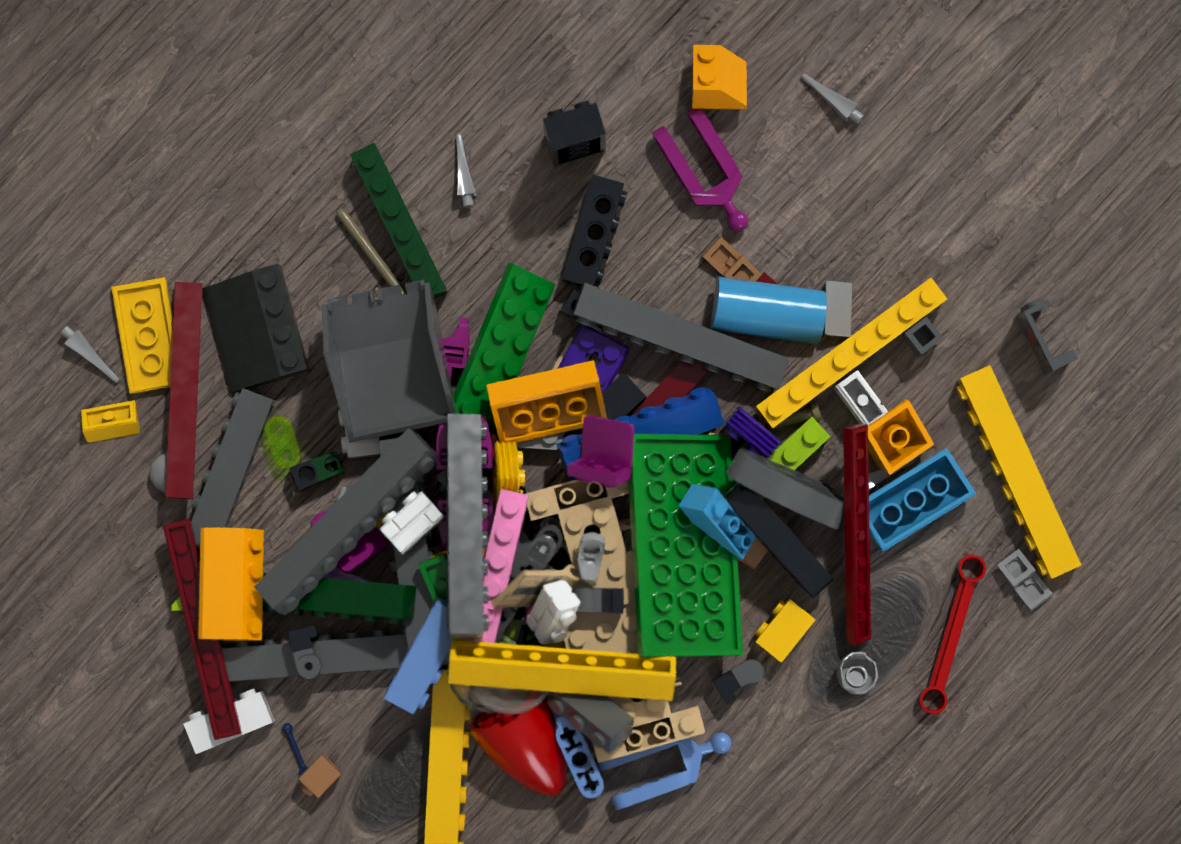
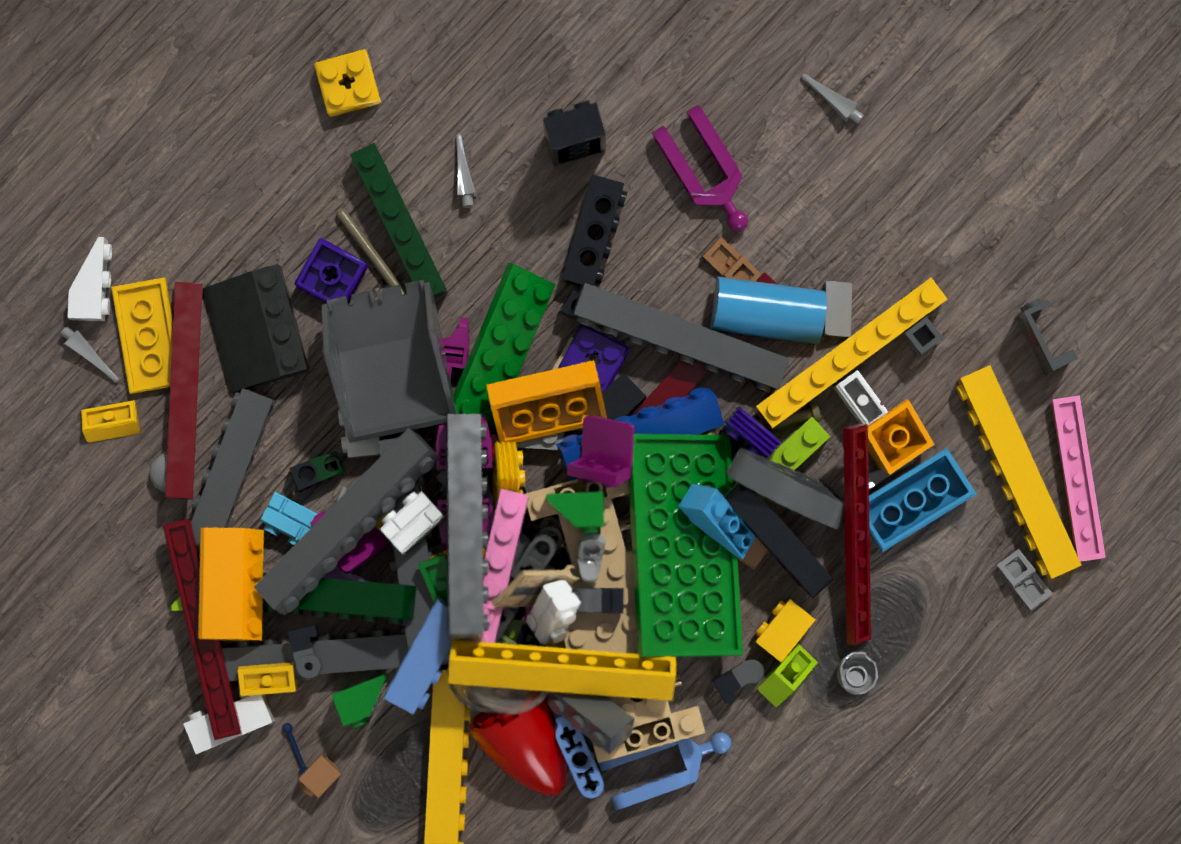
clear neon green plate [265,415,301,469] -> none
light orange slope [692,45,747,109] -> none
red piece [918,555,986,714] -> none
none -> white slope [68,237,112,321]
none -> yellow panel [238,662,298,696]
none -> medium azure brick [260,492,317,545]
none -> dark purple brick [294,238,368,304]
none -> yellow brick [314,49,381,117]
none -> green slope [332,674,389,729]
none -> green slope [546,492,604,533]
none -> lime slope [756,643,818,707]
none -> bright pink plate [1051,395,1106,562]

